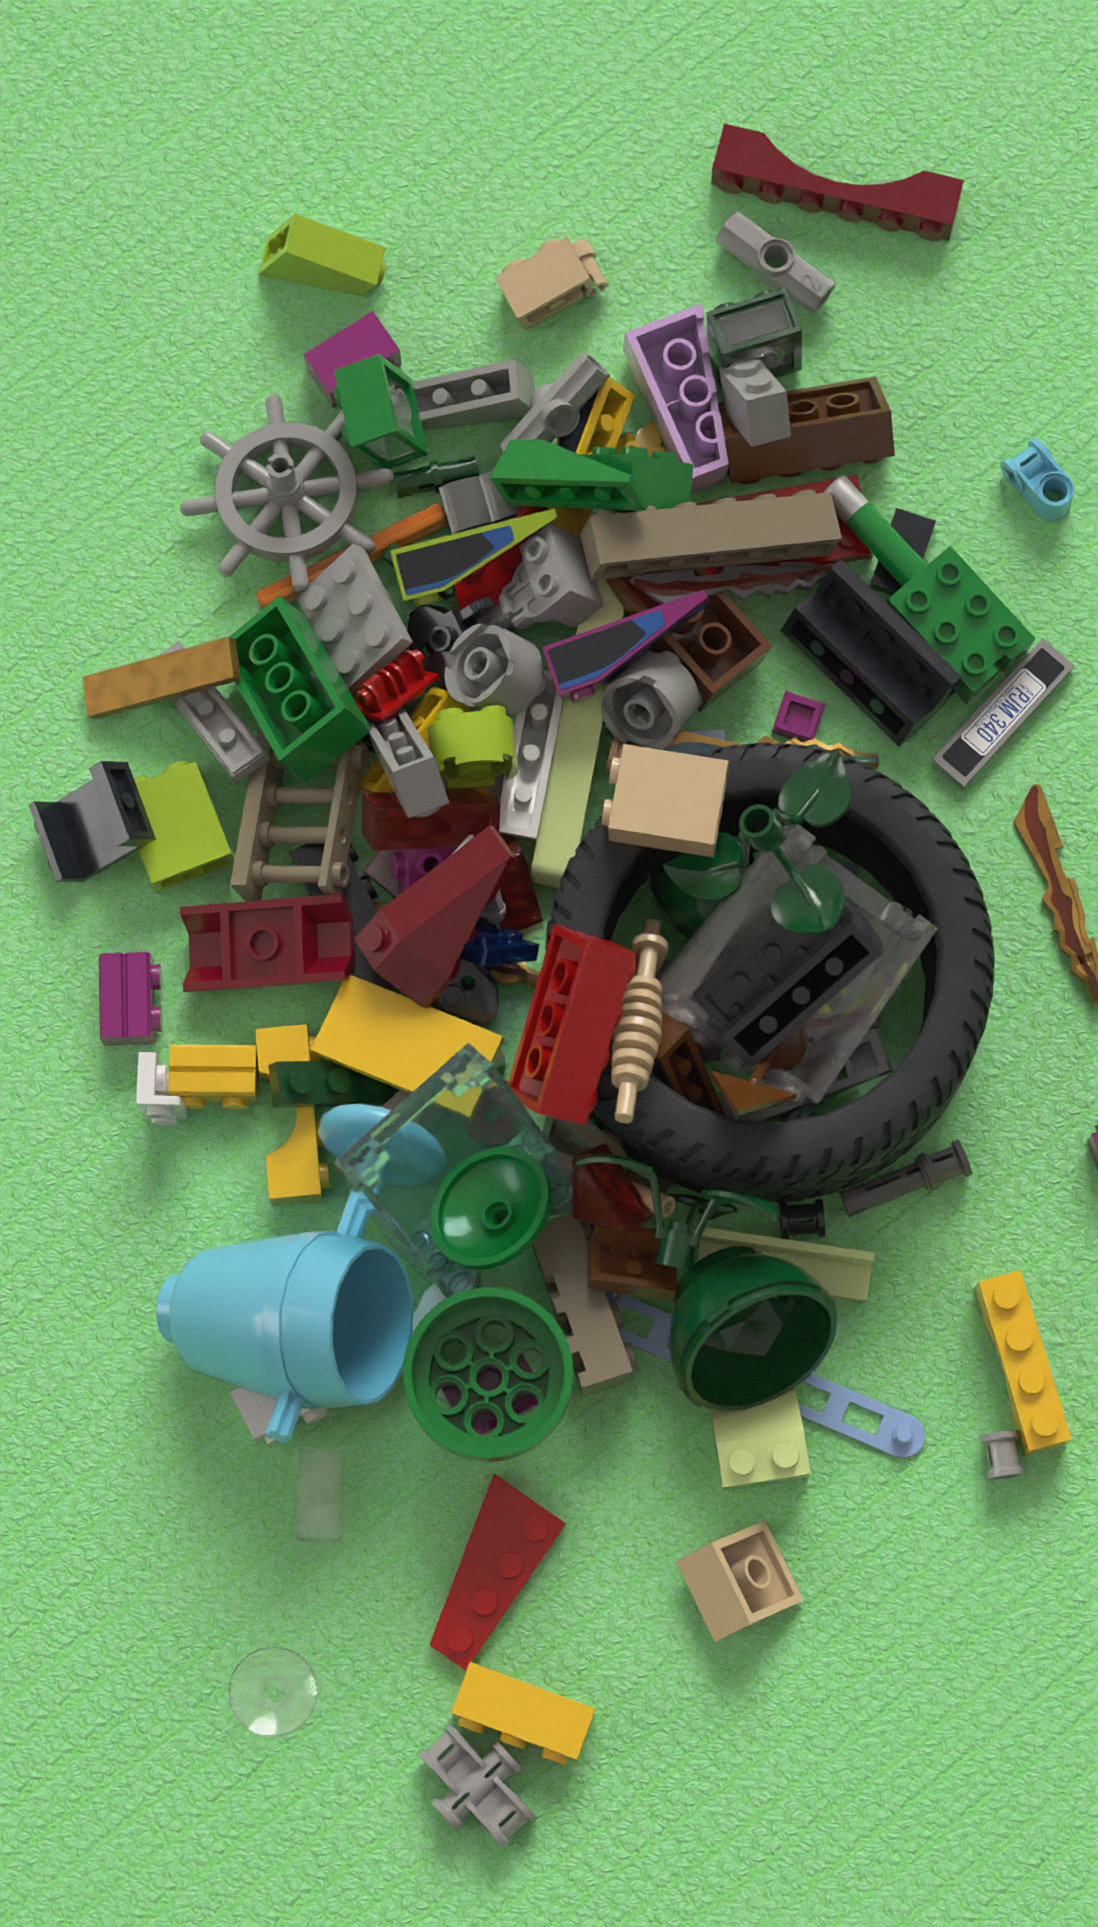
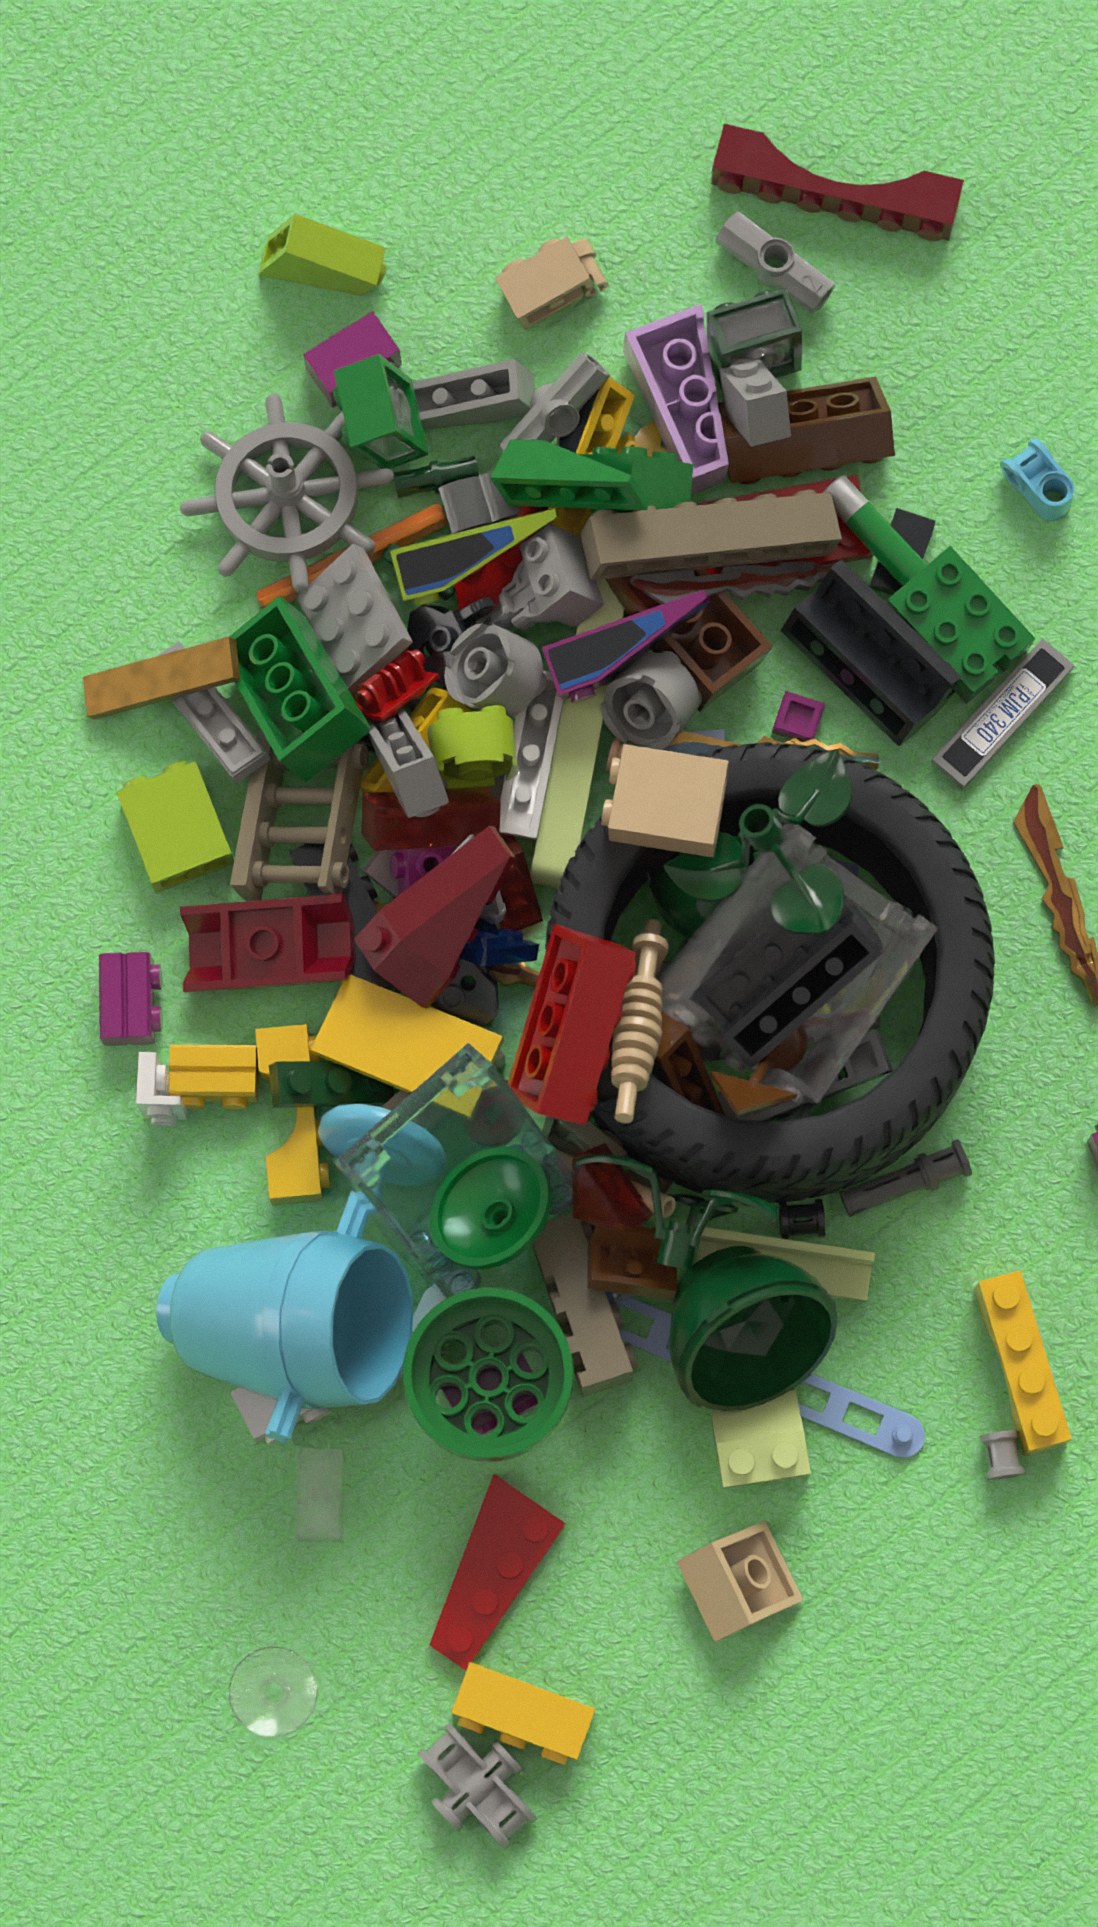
black panel [29,761,156,882] -> none

